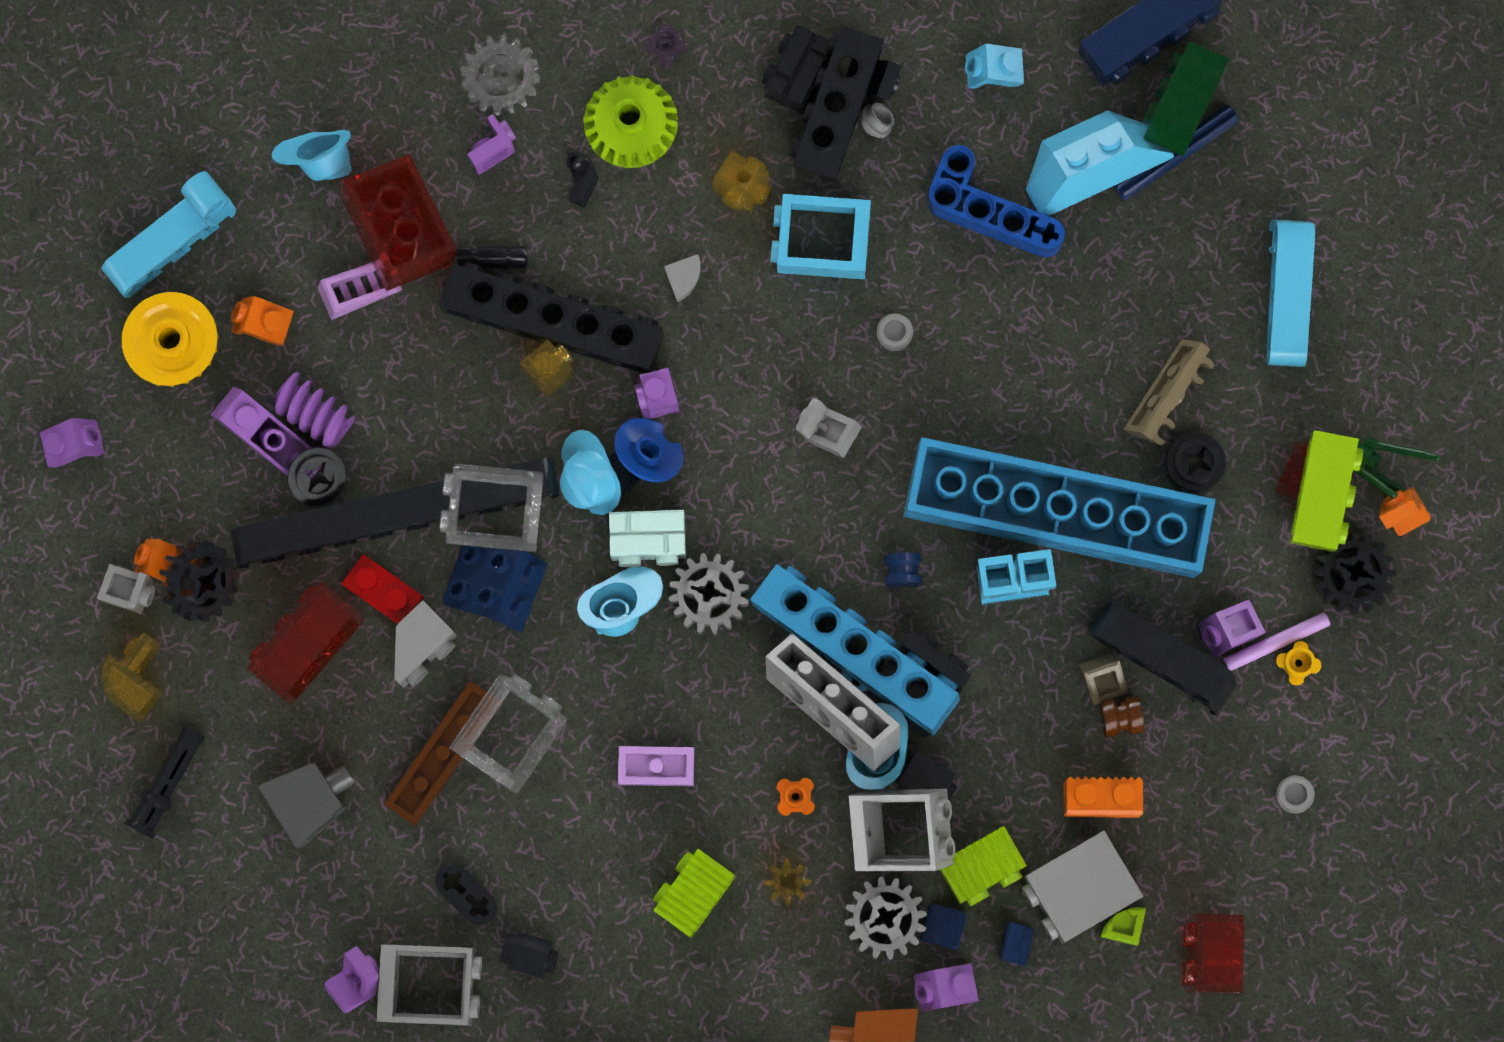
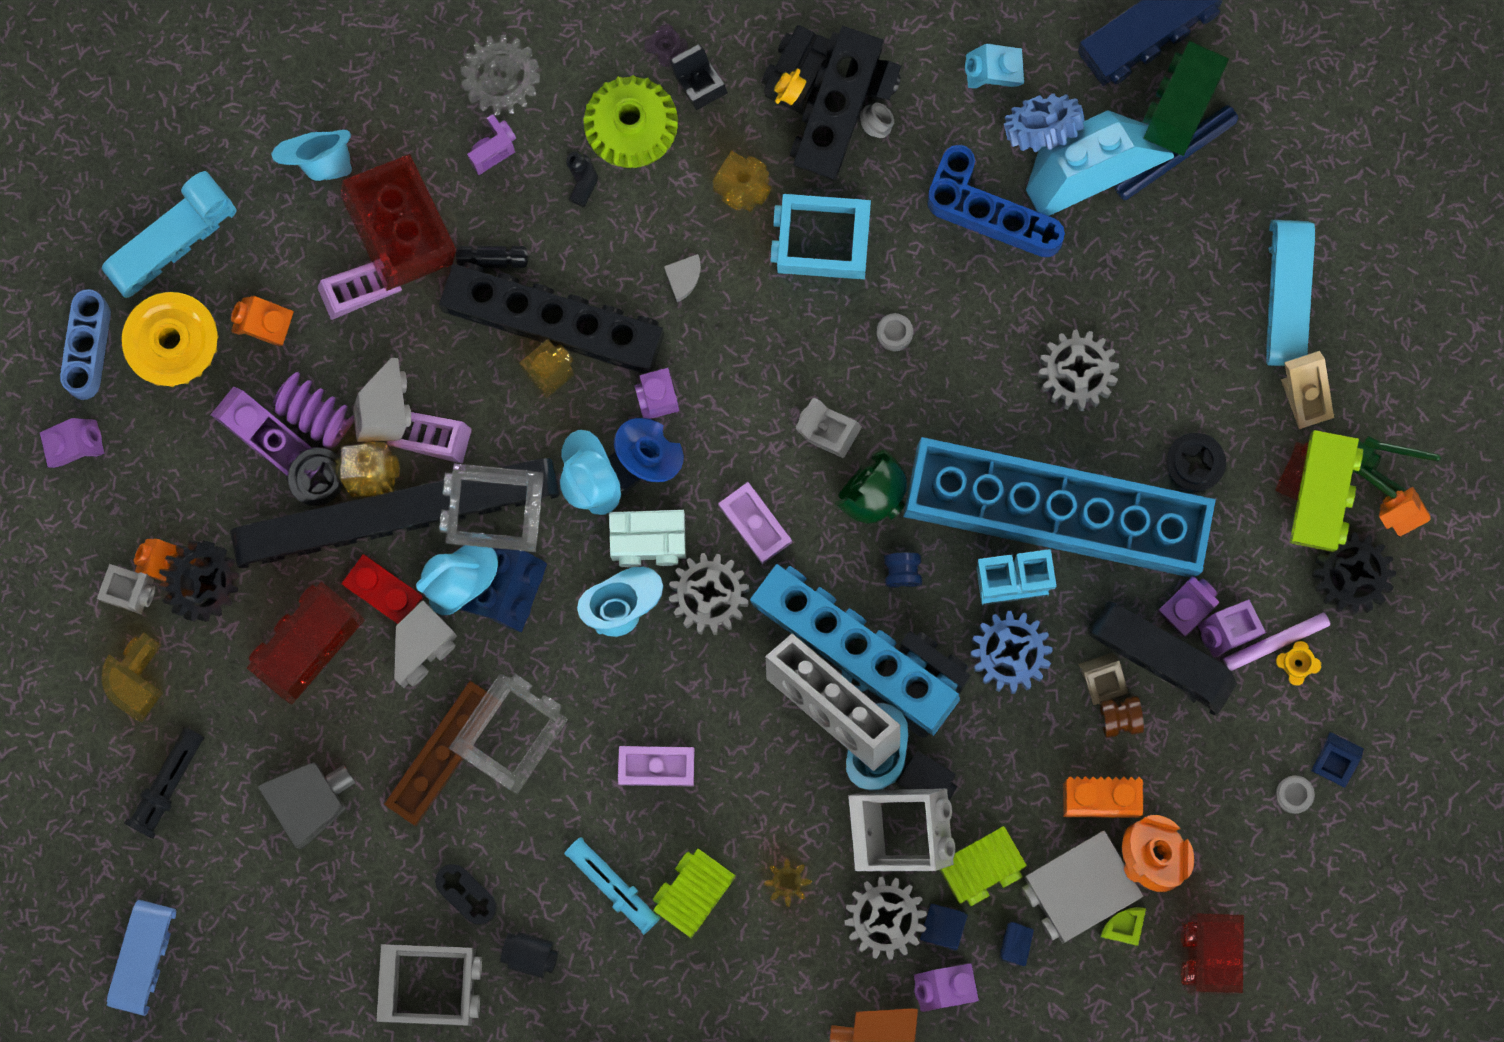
medium lavender bracket [324,946,379,1013] -> none
orange plate [777,778,815,816] -> none
dark tan plate [1123,339,1214,445] -> none
none -> medium blue beam [60,289,111,400]
none -> medium blue beam [107,900,176,1016]
none -> clear yellow brick [340,441,400,497]
none -> light grey slope [353,358,411,442]
none -> lavender slope [387,412,472,463]
none -> medium azure piece [416,542,498,615]
none -> medium azure pin [564,837,660,935]
none -> black bracket [670,44,728,110]
none -> lavender plate [718,482,792,565]
none -> yellow plate [774,68,806,105]
none -> dark green cylinder [835,449,907,524]
none -> medium blue gear [970,611,1052,694]
none -> medium blue gear [1004,94,1085,152]
none -> light grey gear [1038,330,1119,411]
none -> orange plate [1122,815,1194,892]
none -> medium lavender bracket [1158,576,1219,637]
none -> tan slope [1281,351,1334,429]
none -> dark blue slope [1311,732,1364,788]

